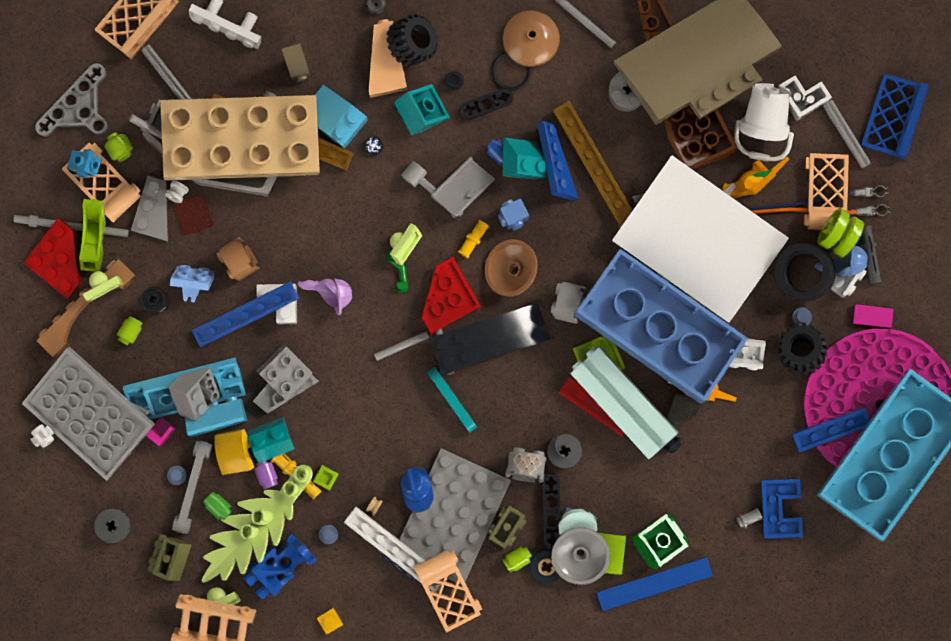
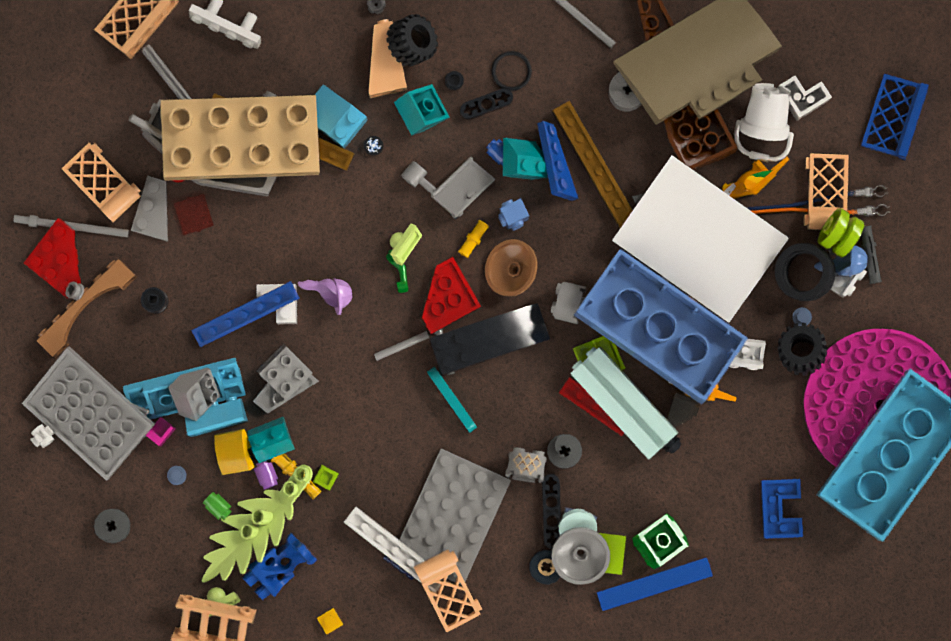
light grey beam [35,63,108,137] -> none
dark azure brick [67,149,101,178] -> none
lime arch [79,199,106,272] -> none
yellowish green tile [83,271,123,302] -> none
lime head [105,132,133,162] -> none
lime brick [116,316,143,346] -> none
olive brick [148,533,192,581] -> none
white wheel [165,181,189,204] -> none
light blue plate [170,265,215,302] -> none
light grey piece [172,441,212,534] -> none
medium nougat brick [217,237,260,281] -> none
dark tan slope [282,44,311,82] -> none
sand blue plate [319,525,338,544] -> none
tan bush [366,496,383,516] -> none
blue piece [401,467,434,512] -> none
olive brick [487,505,526,548] -> none
medium nougat dish [503,11,560,67] -> none
lime brick [503,546,532,573] -> none
light grey pin [736,508,762,529] -> none
blue plate [792,407,870,452] -> none
light grey axle [823,100,870,168] -> none
dark pink tile [852,304,893,328] -> none
none -> light grey bush [66,281,84,300]

